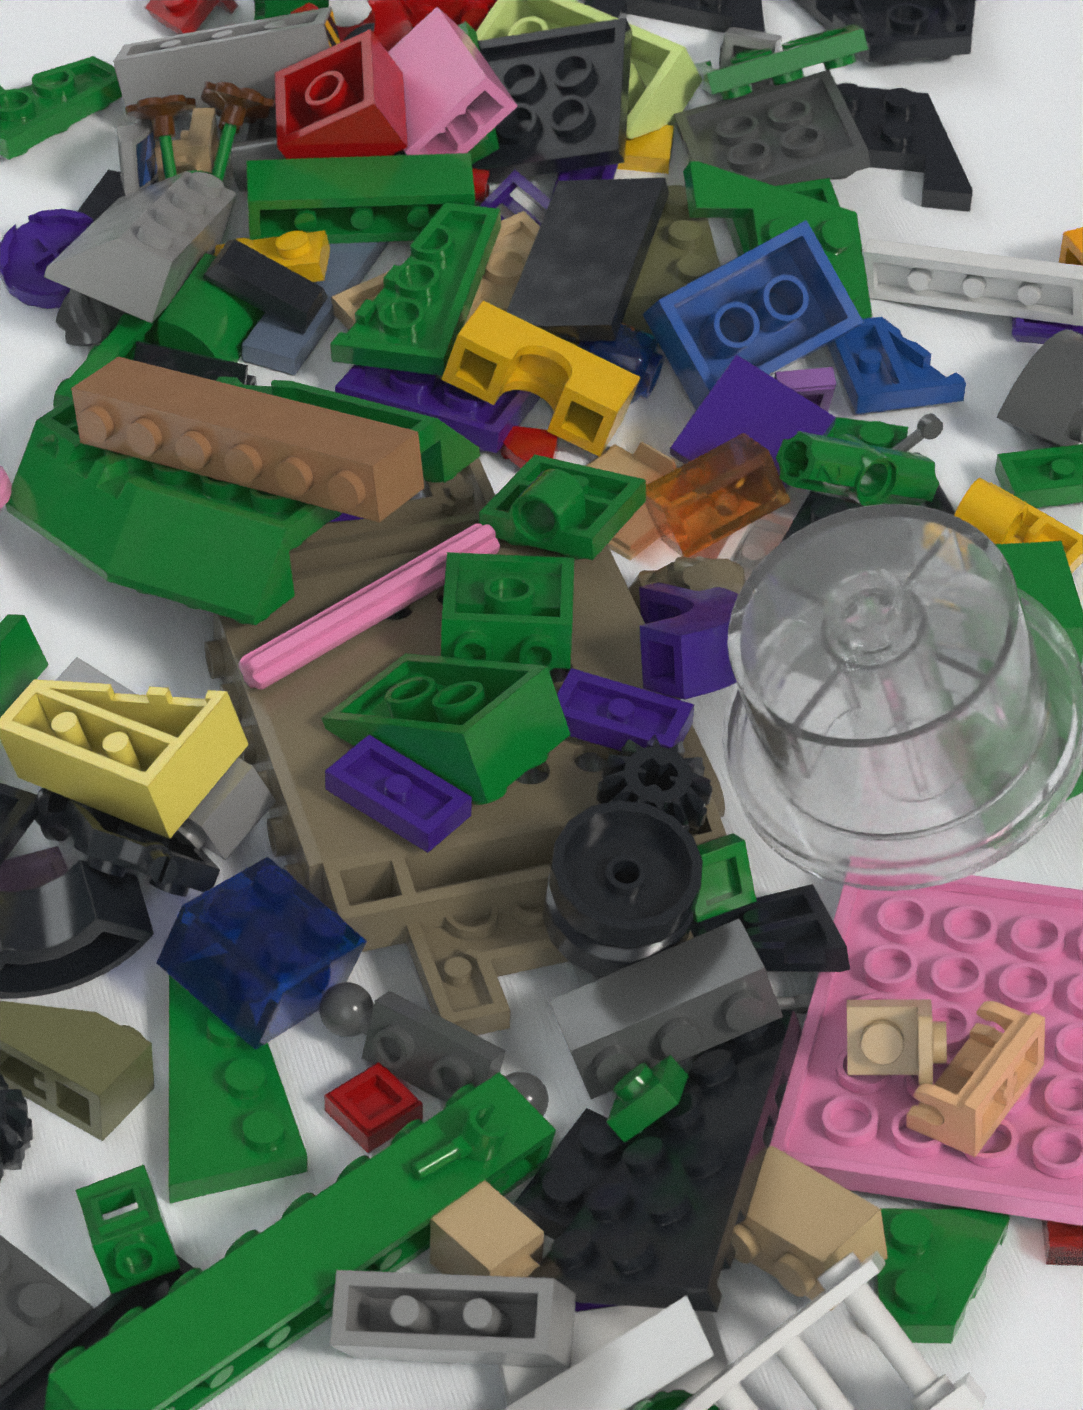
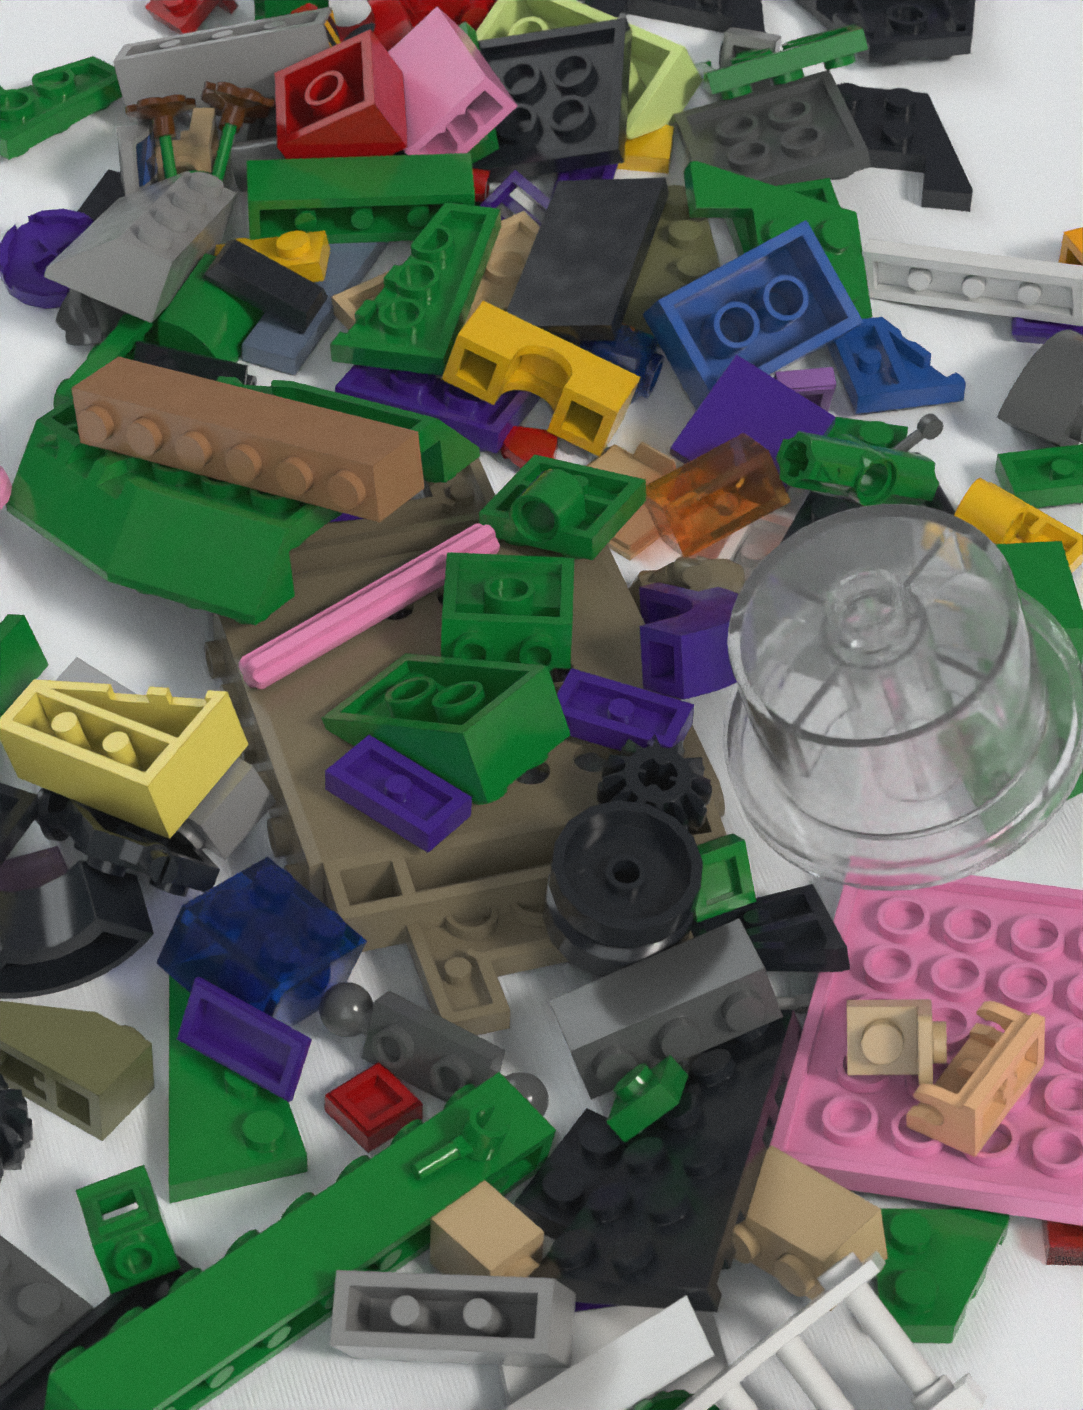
none -> dark purple tile [177,977,312,1102]

